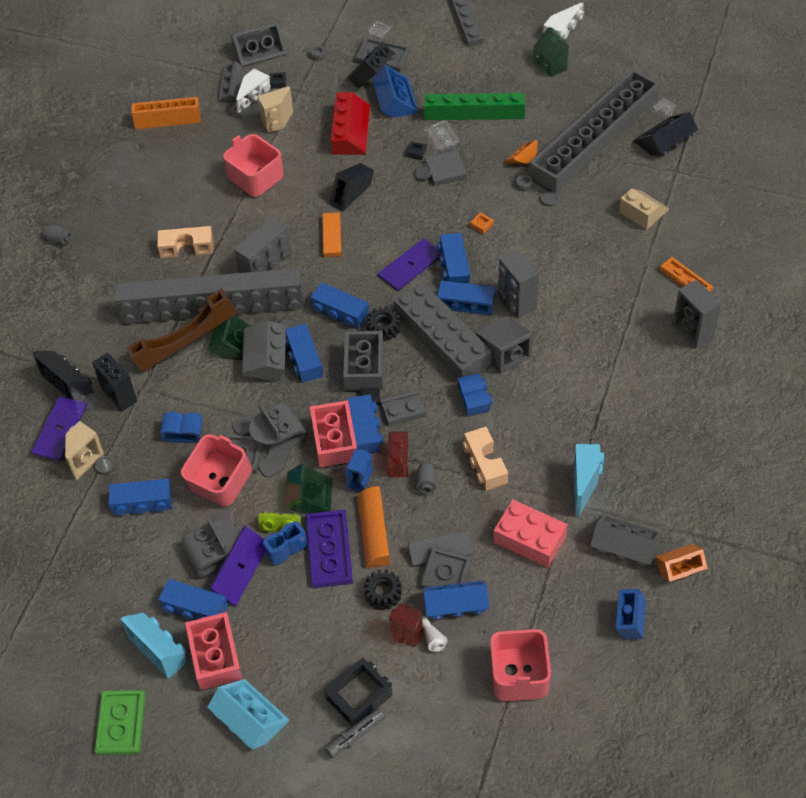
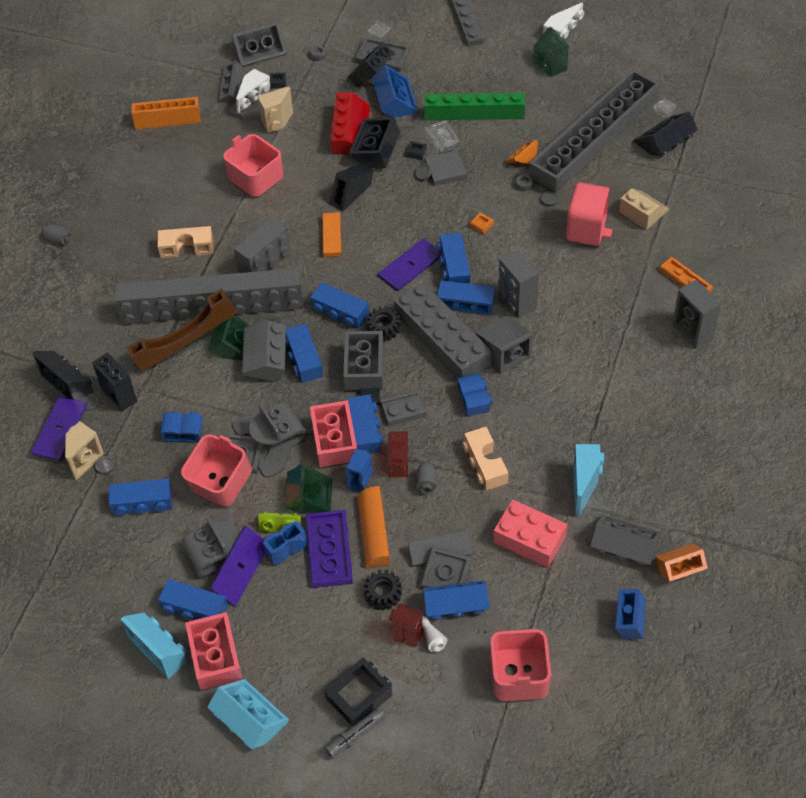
bright green tile [95,690,146,755] -> none
none -> black slope [349,117,400,168]
none -> coral piece [566,183,613,246]

